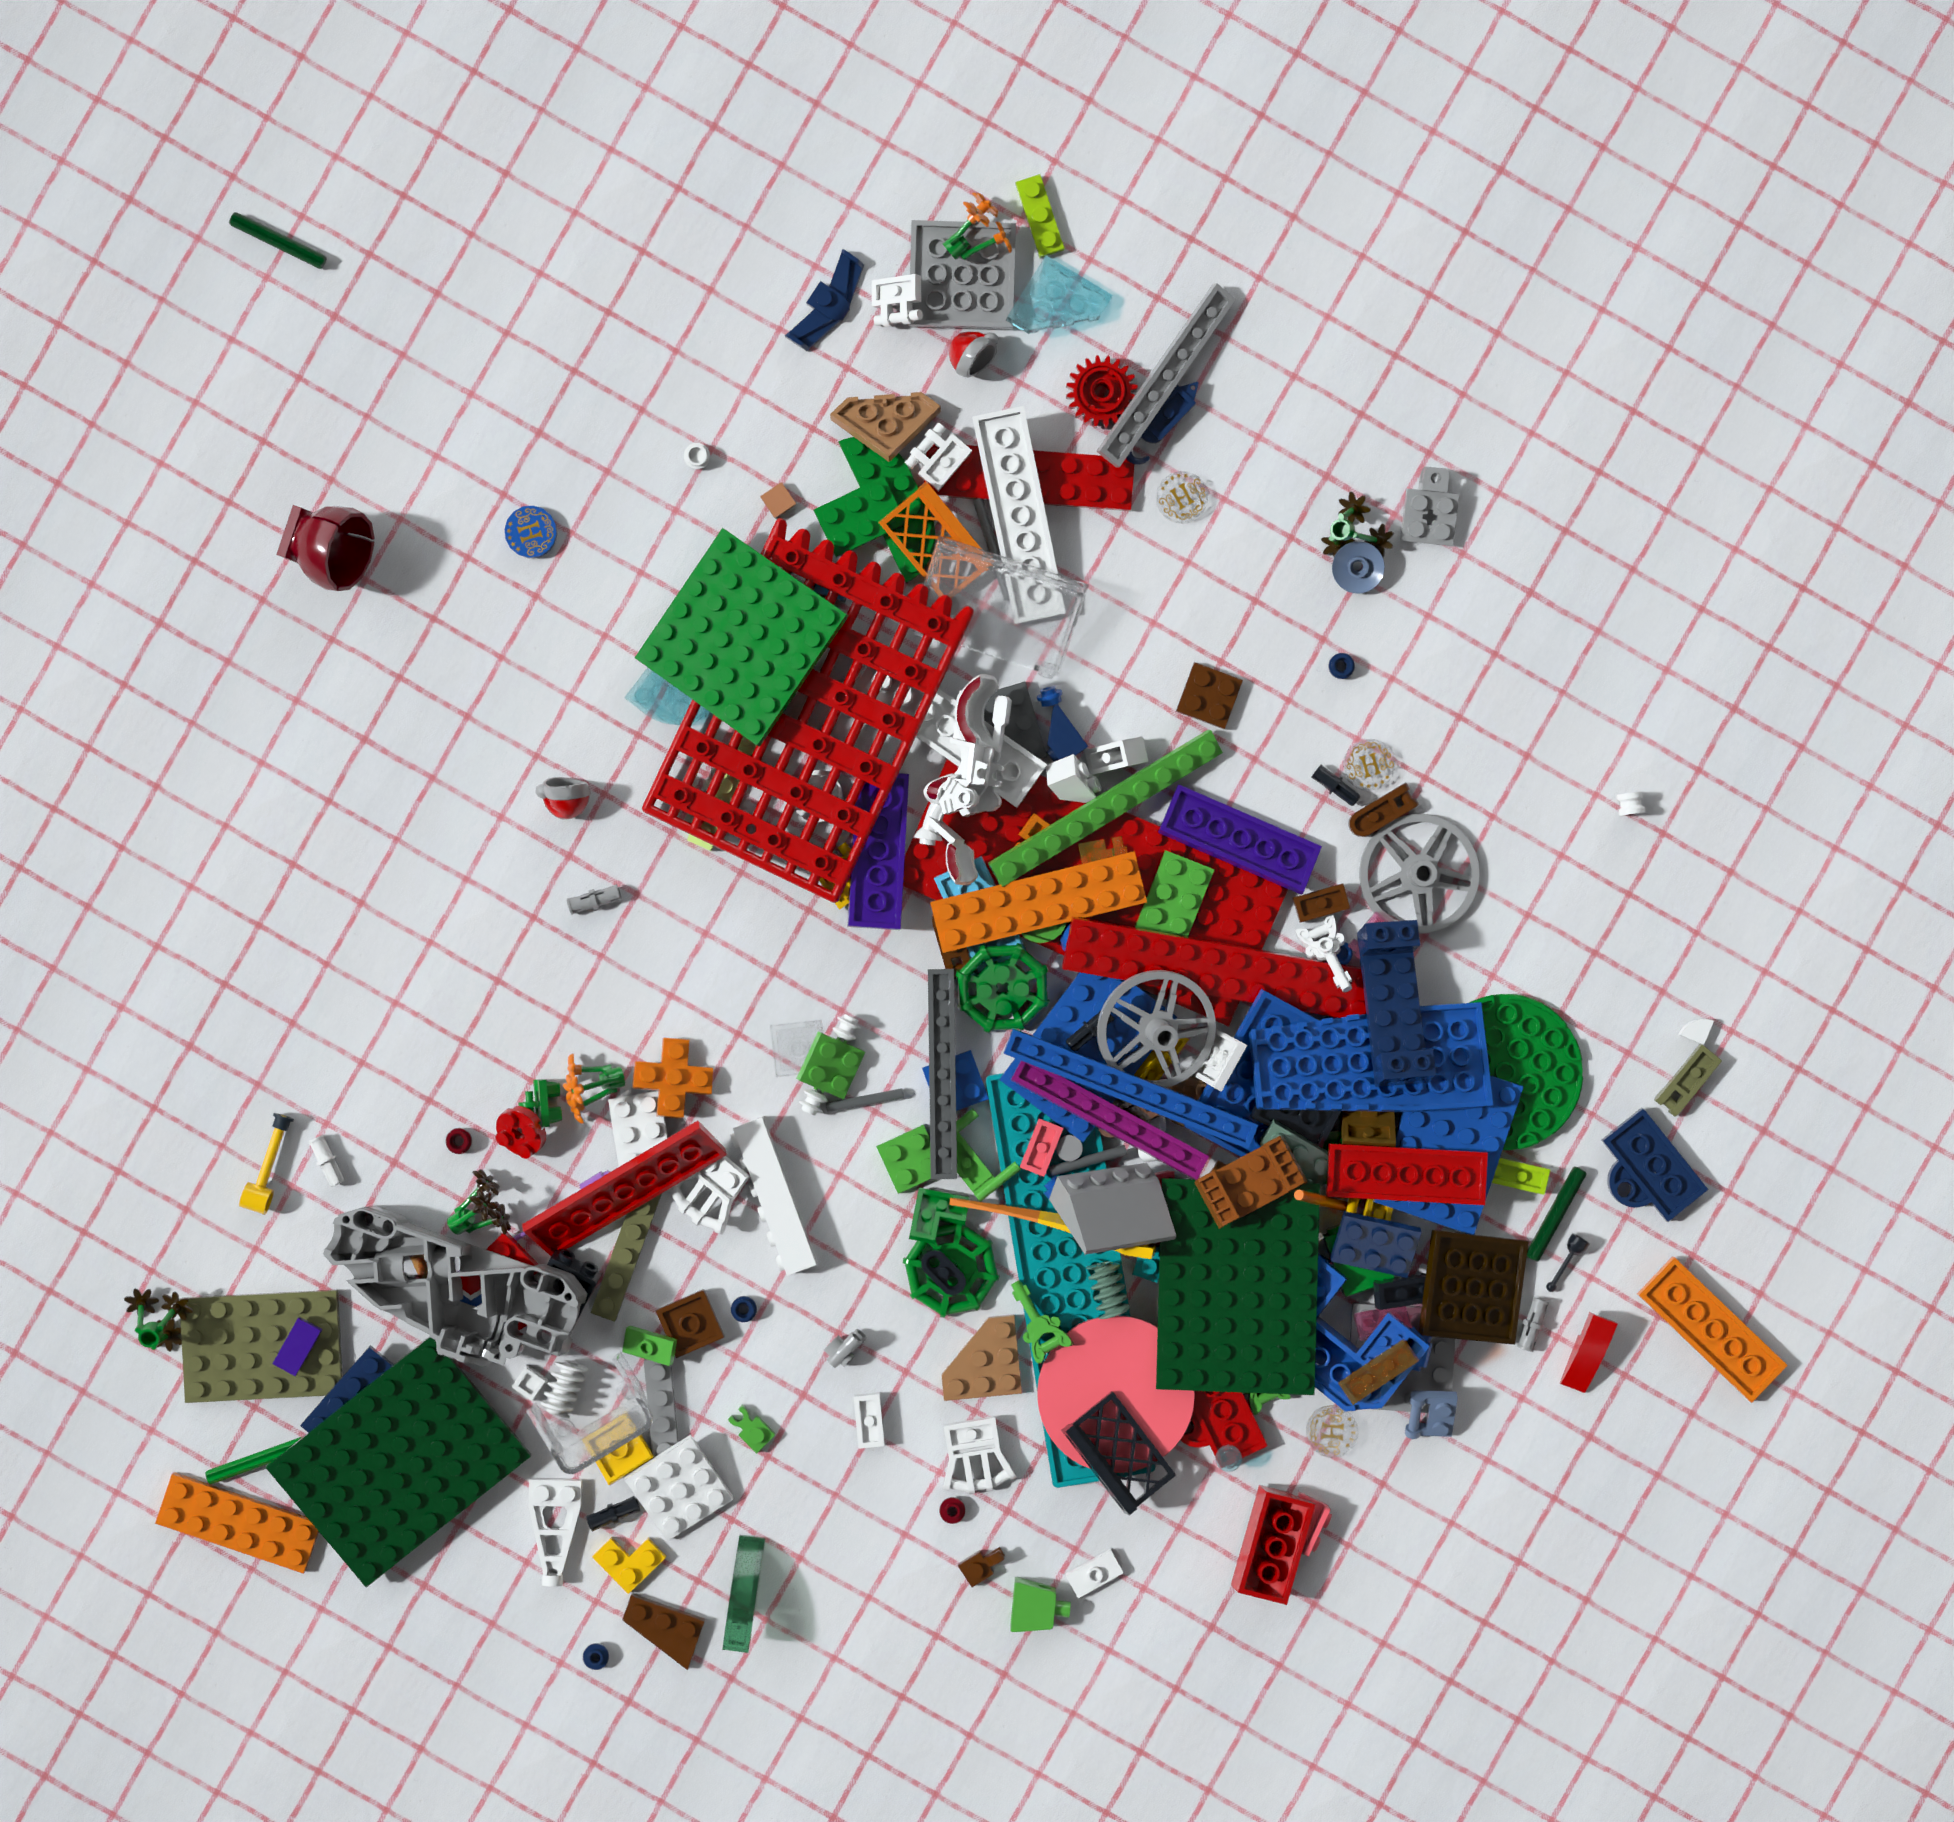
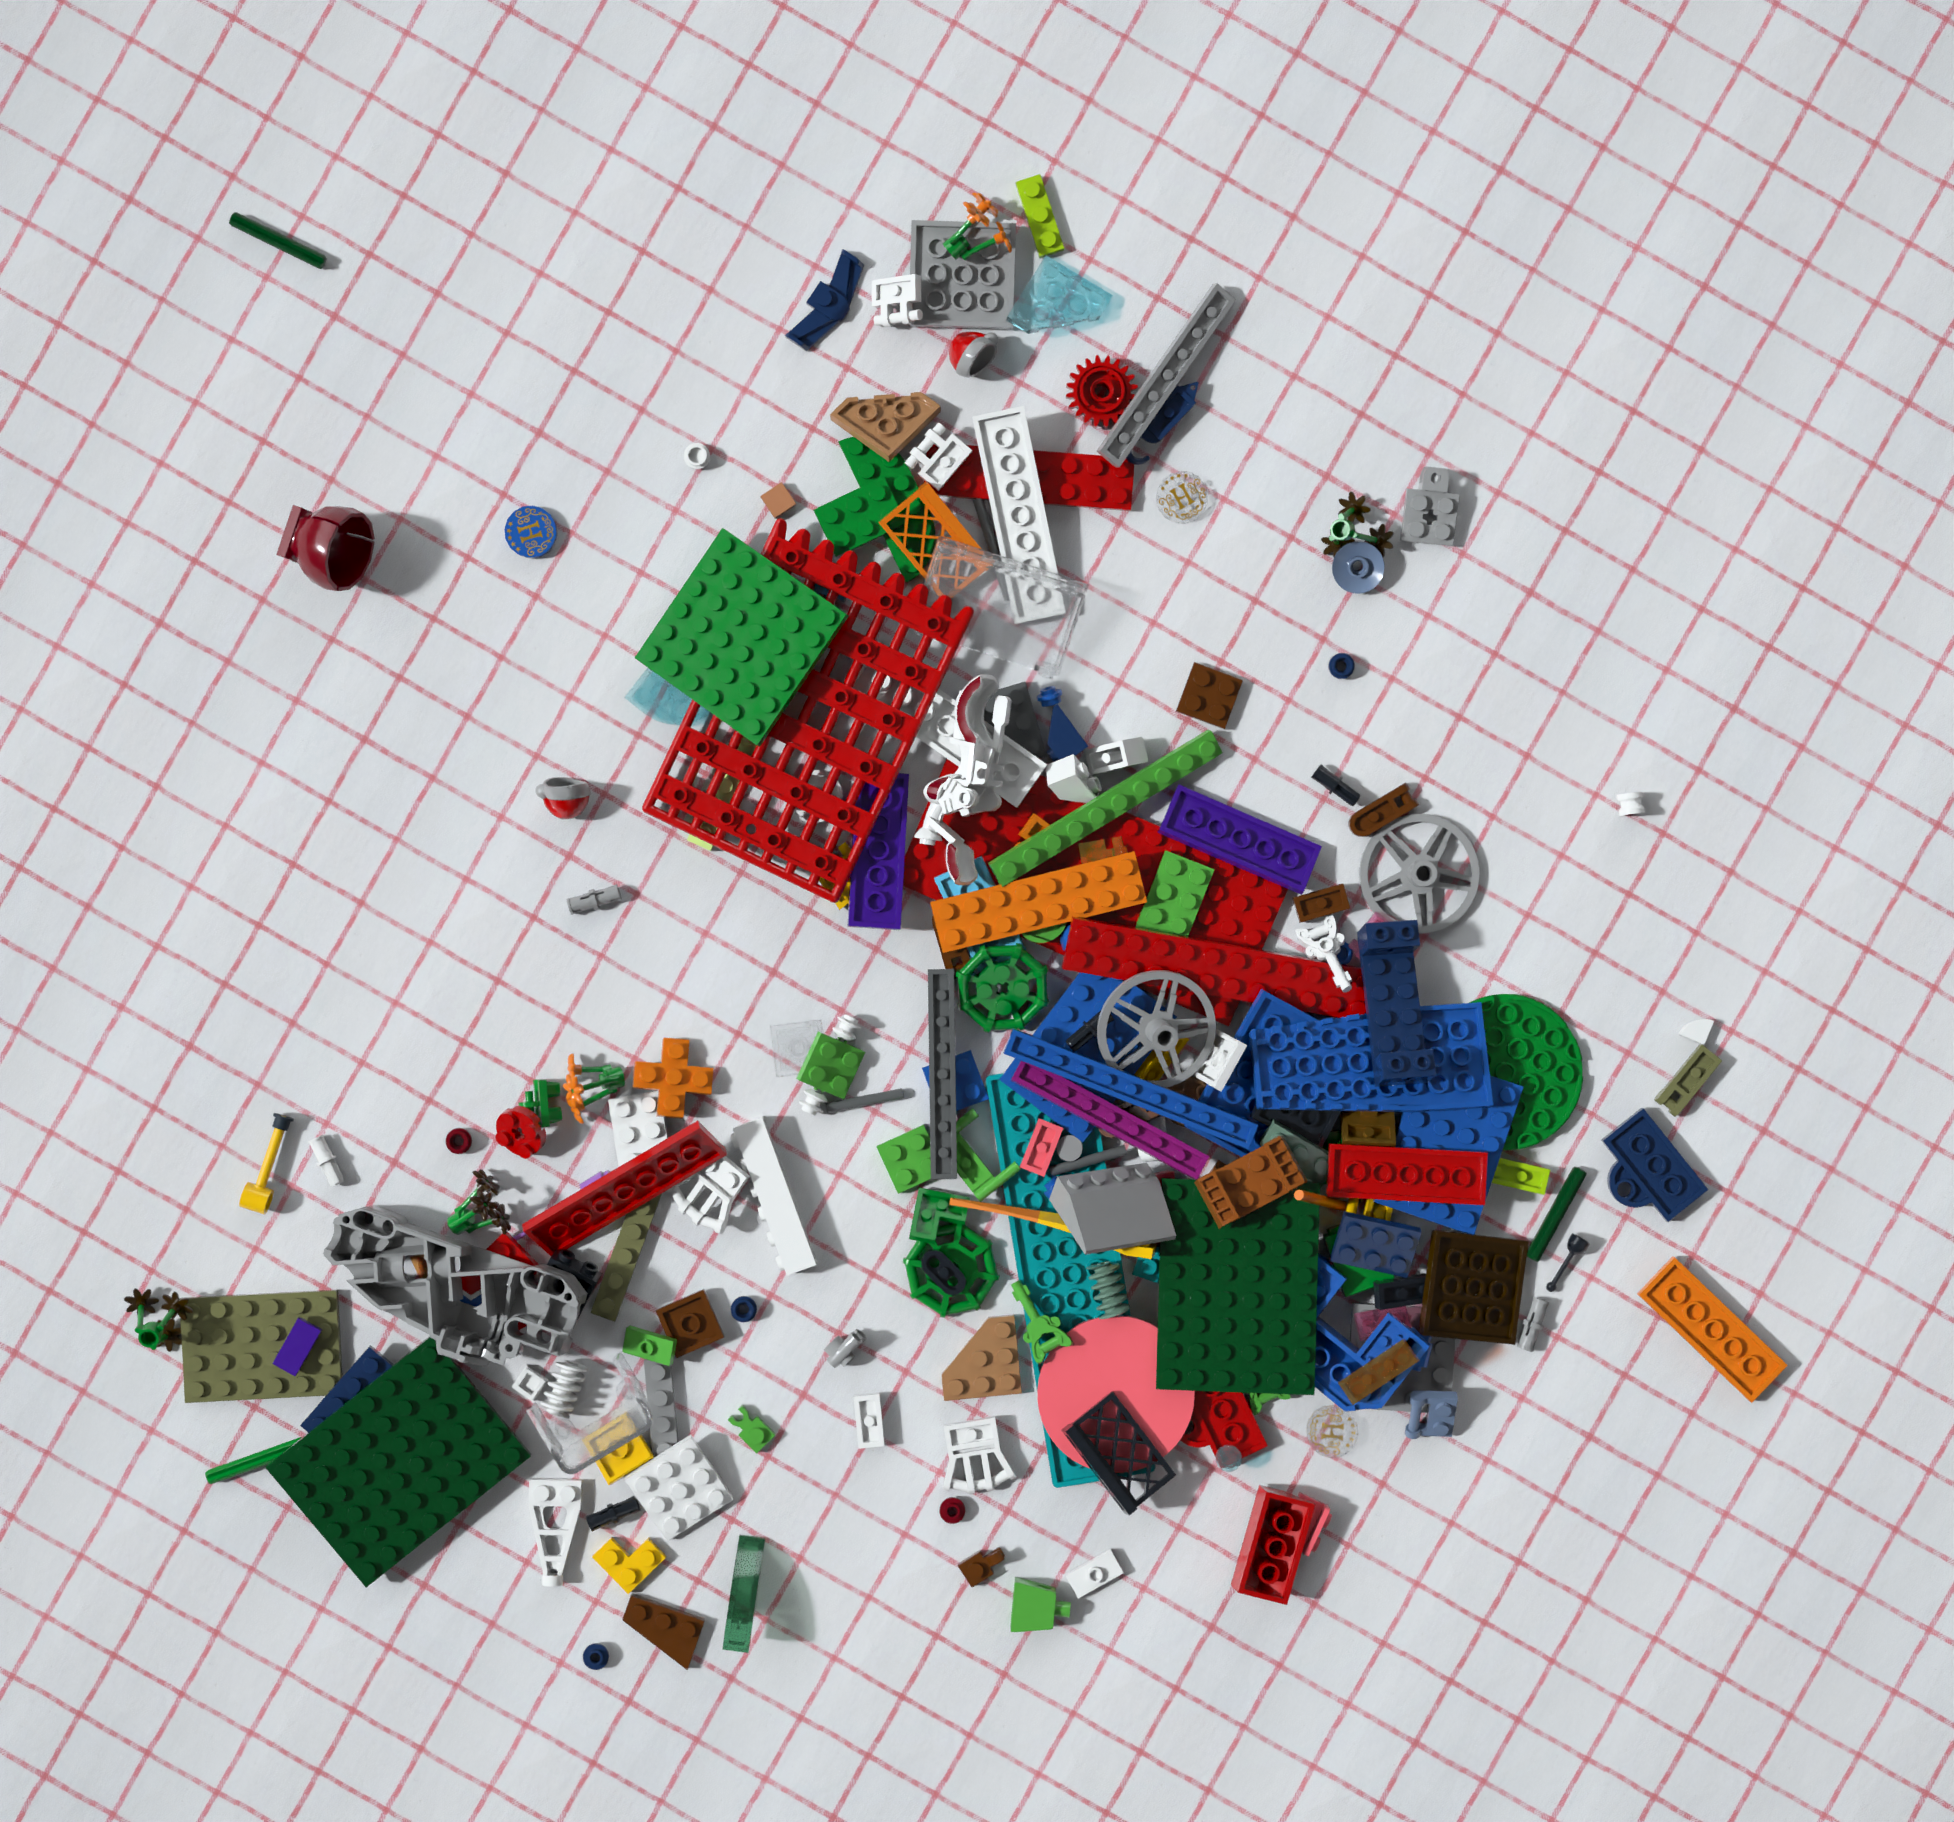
orange plate [155,1472,319,1574] -> none
clear tile [1343,739,1396,791] -> none
red slope [1560,1312,1618,1393] -> none

